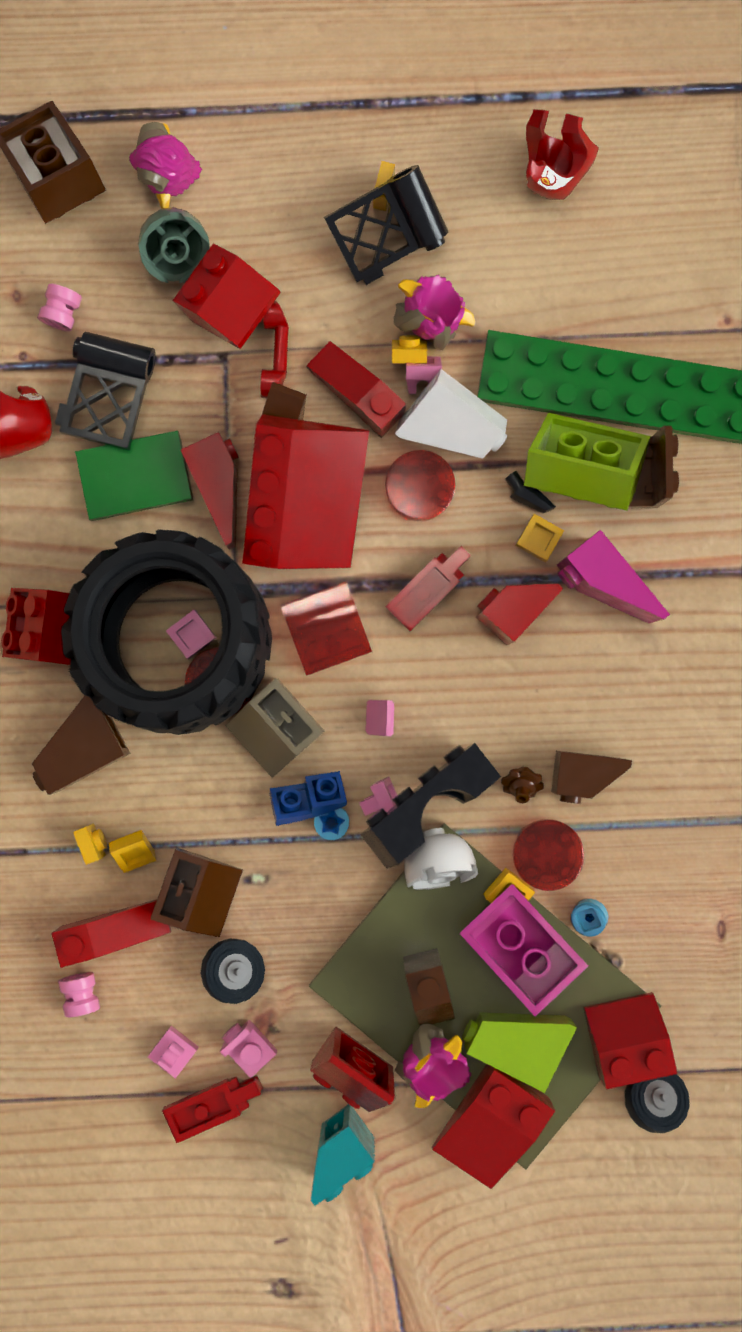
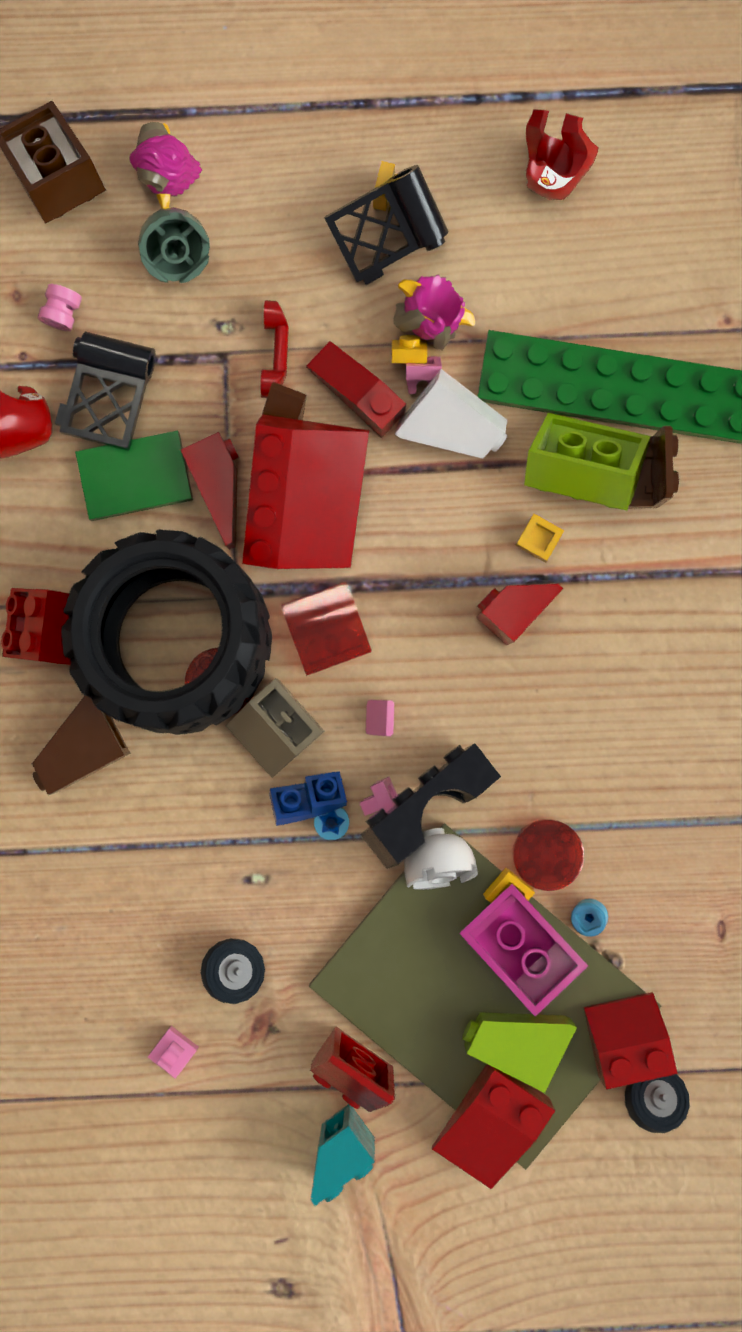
red slope [51,899,172,968] -> none
bright pink wheel [58,972,100,1017] -> none
yellow plate [73,823,107,865] -> none
yellow plate [108,830,157,873] -> none
reddish brown slope [150,847,243,938] -> none
red hinge [162,1075,263,1143] -> none
bright pink tile [166,610,217,659] -> none
red slope [172,243,281,349] -> none
bright pink bracket [220,1020,278,1078] -> none
clear red tile [385,450,455,521] -> none
hinge [386,546,471,632] -> none
dark pink hair [395,1024,472,1108] -> none
reddish brown slope [403,948,455,1025] -> none
reddish brown plant [501,766,544,803] -> none
black bar [505,471,556,513] -> none
reddish brown slope [551,750,632,804] -> none
dark pink slope [557,530,670,624] -> none

